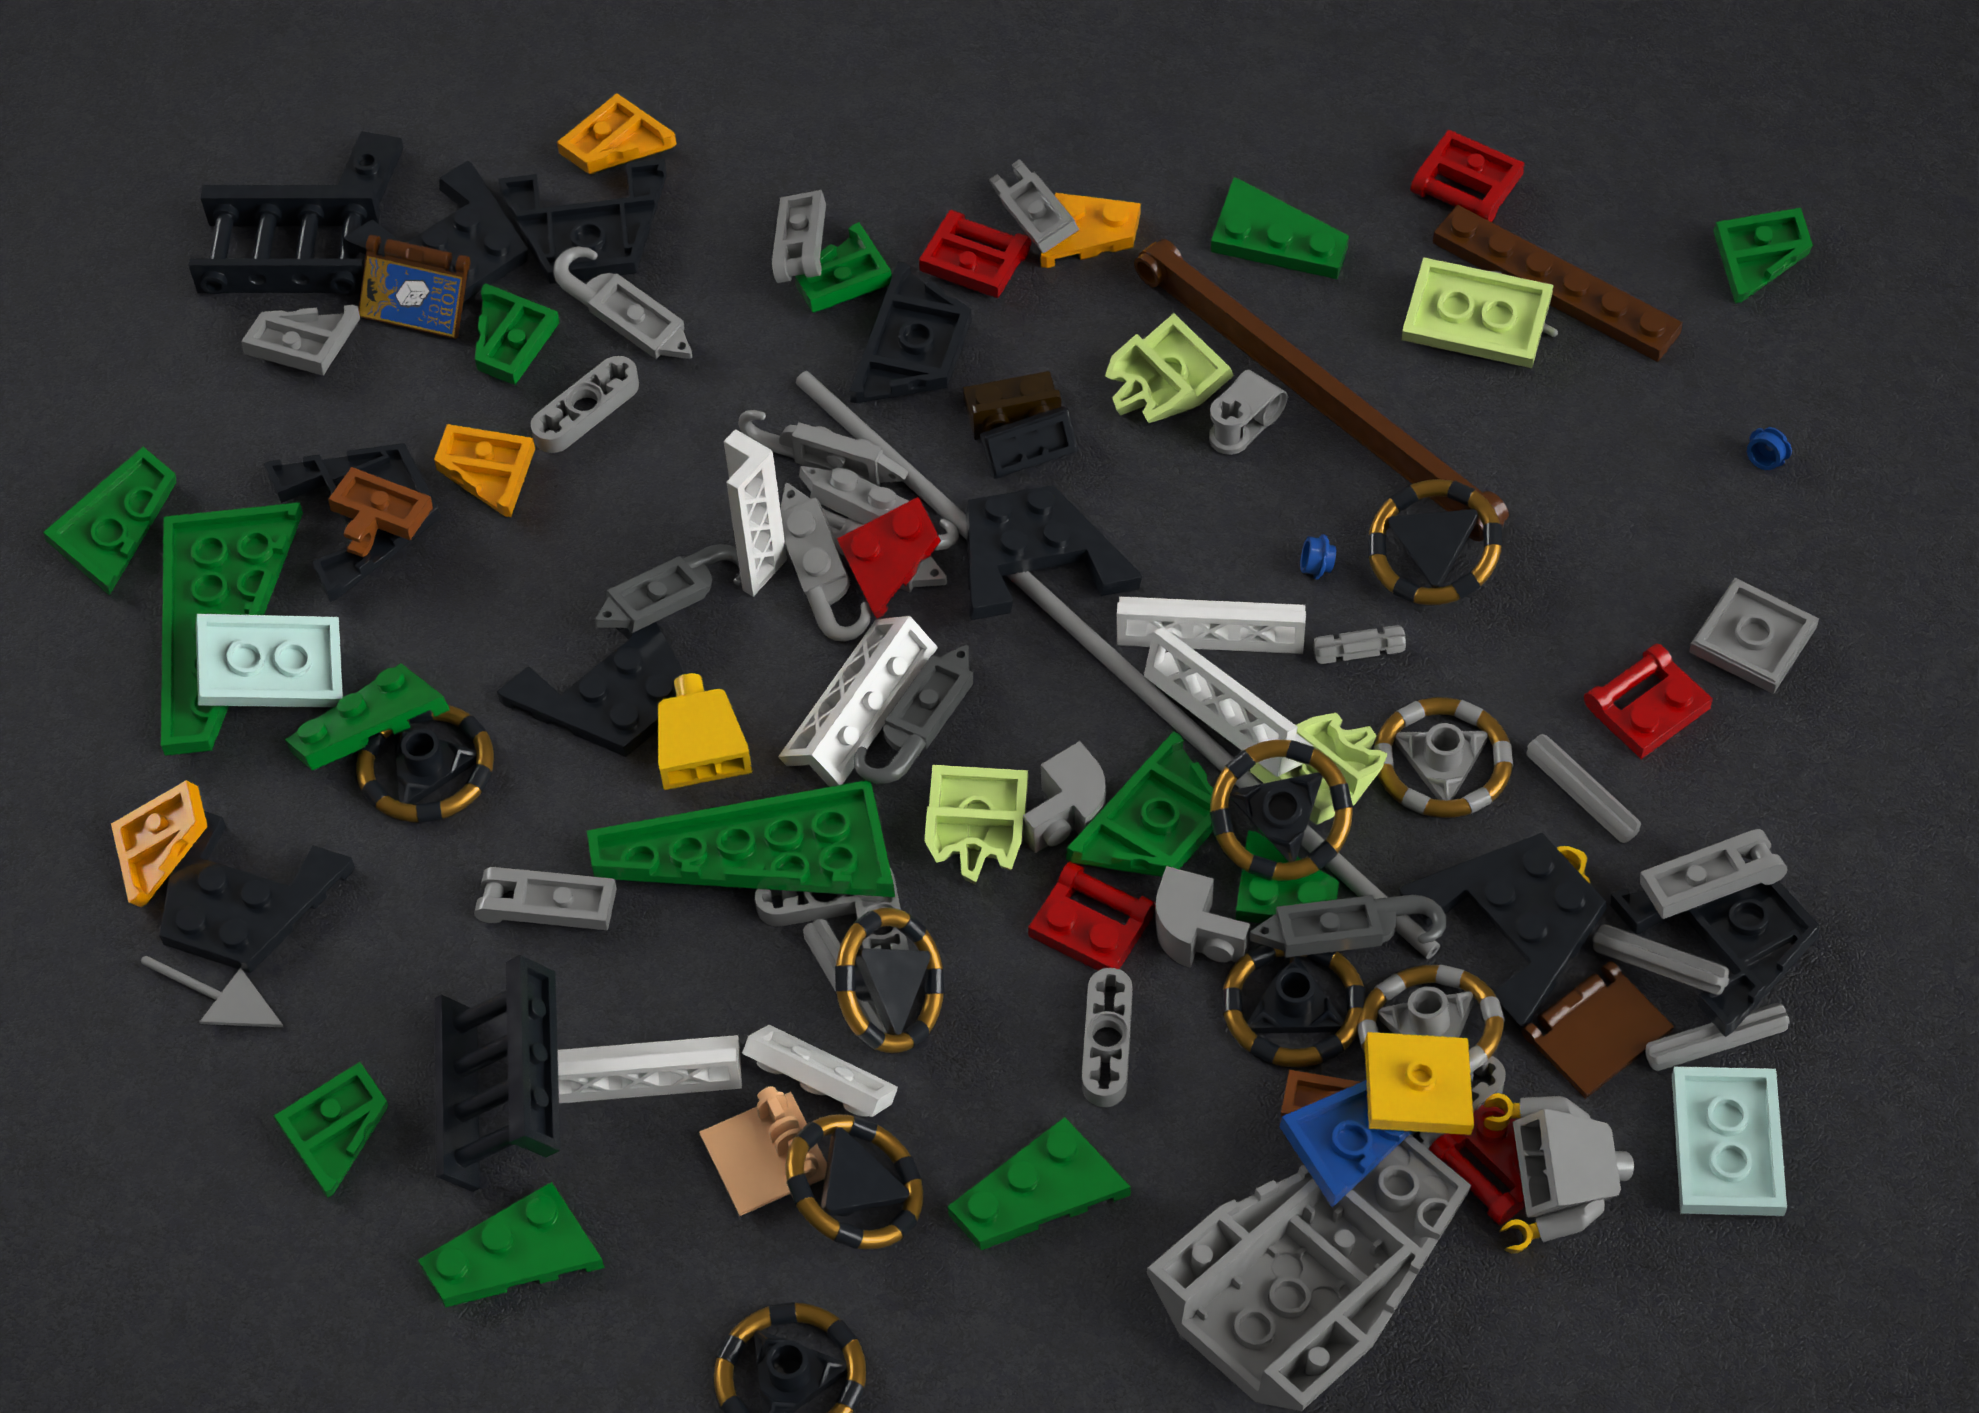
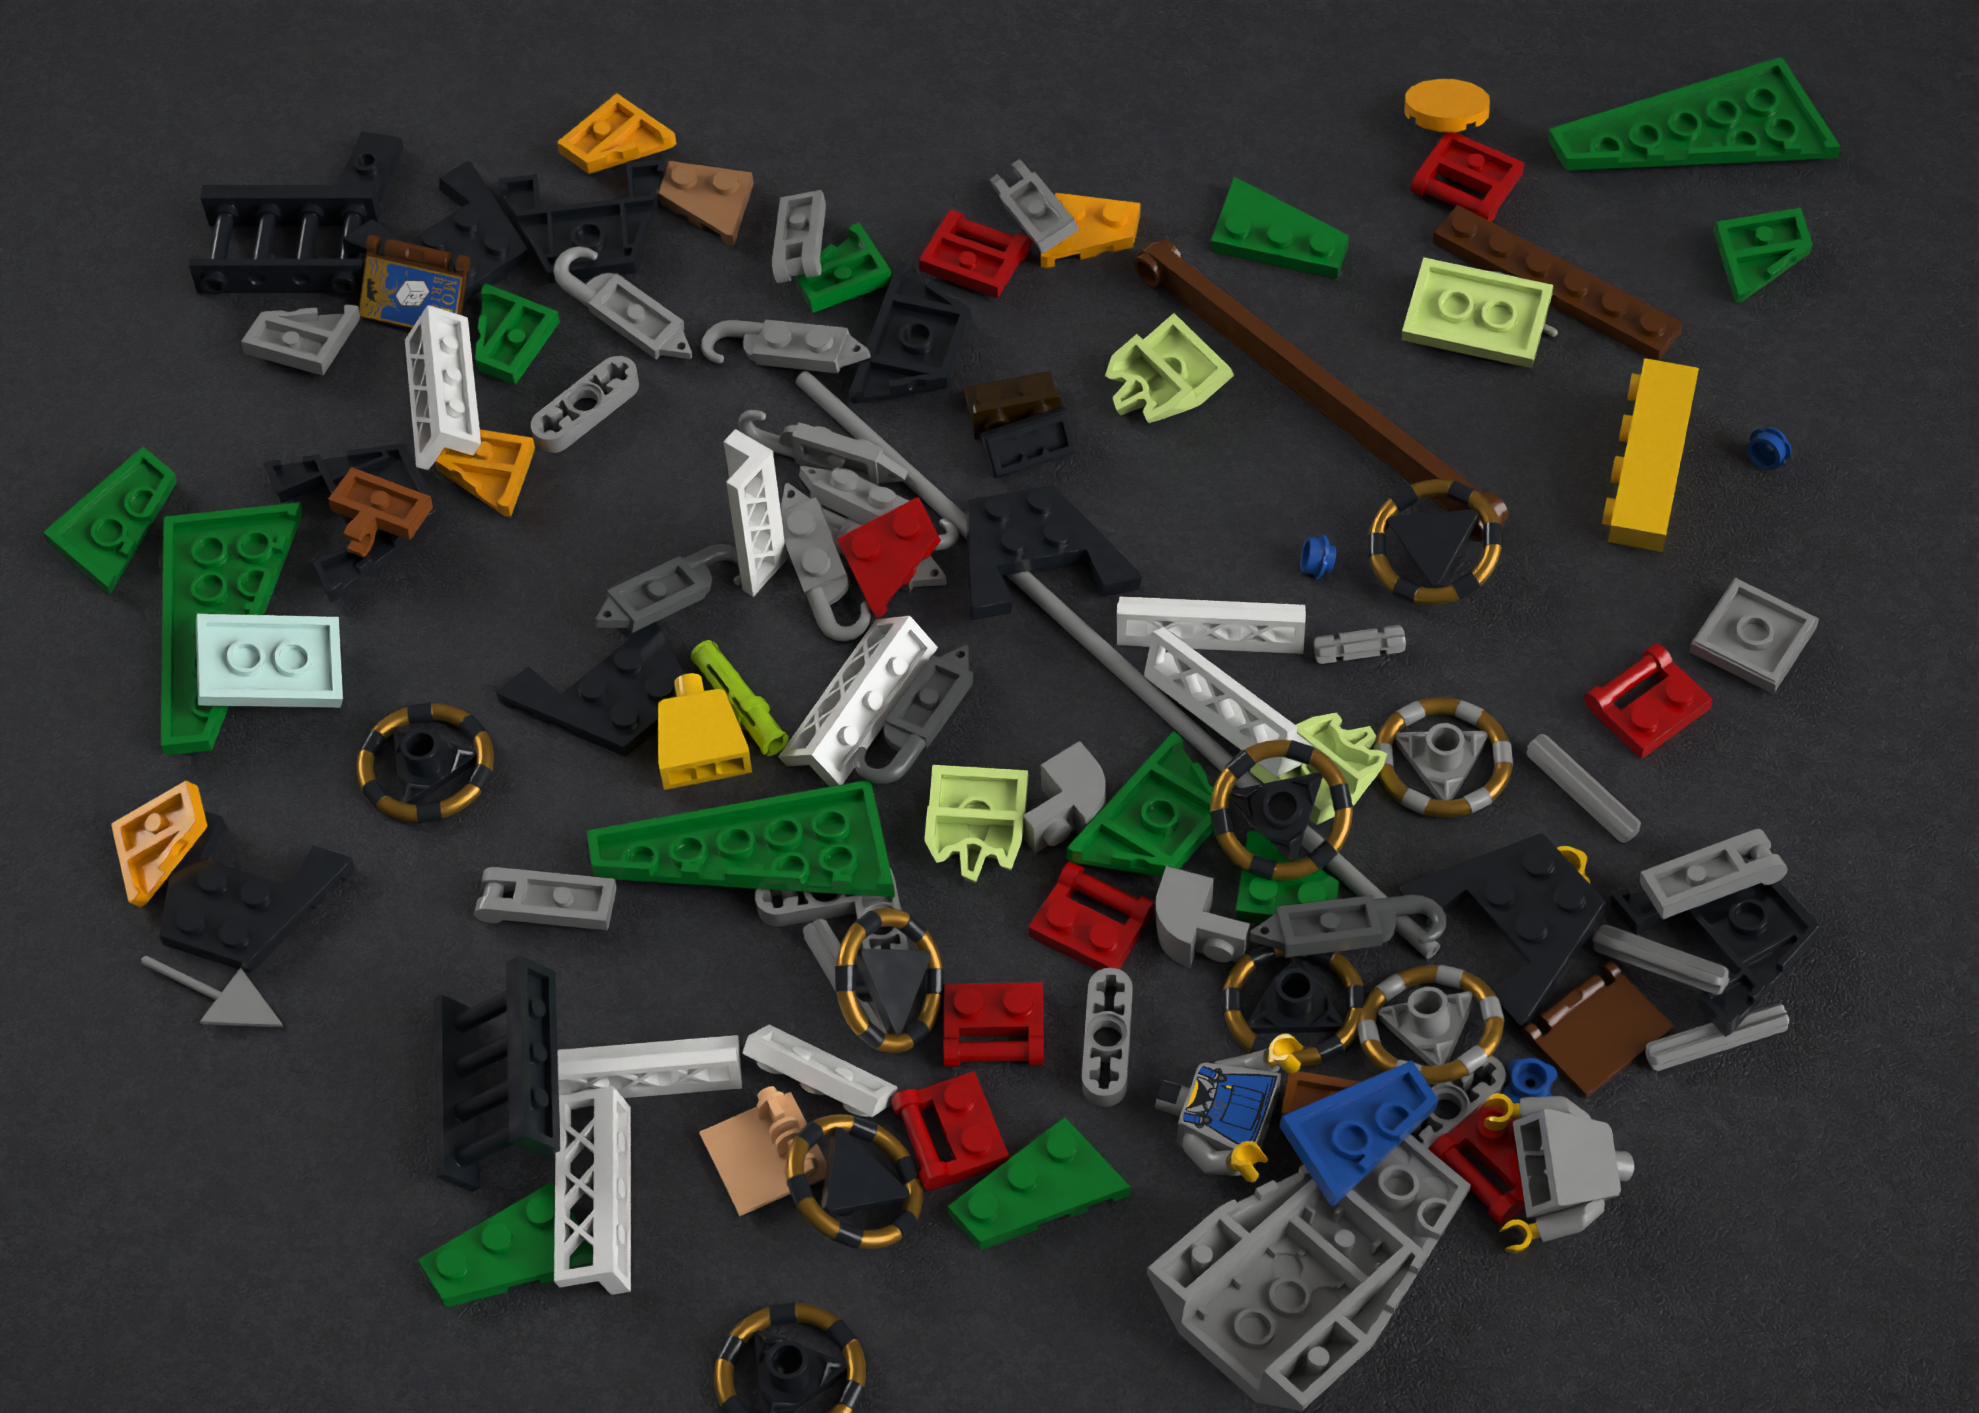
green wing [274,1062,388,1198] -> none
green wing [285,663,450,771] -> none
light grey piece [1209,370,1288,455] -> none
yellow plate [1364,1032,1474,1135] -> none
light aqua plate [1672,1067,1787,1216] -> none
none -> white fence [405,305,481,470]
none -> white fence [554,1086,631,1295]
none -> medium nougat wing [659,161,753,246]
none -> lime pin [690,640,789,756]
none -> light grey plate [701,319,871,373]
none -> red plate [890,1071,1009,1191]
none -> red plate [944,982,1044,1067]
none -> torso [1155,1034,1303,1182]
none -> light orange tile [1404,79,1490,133]
none -> blue plate [1503,1058,1557,1103]
none -> green wing [1547,57,1841,171]
none -> yellow wedge [1602,358,1699,552]

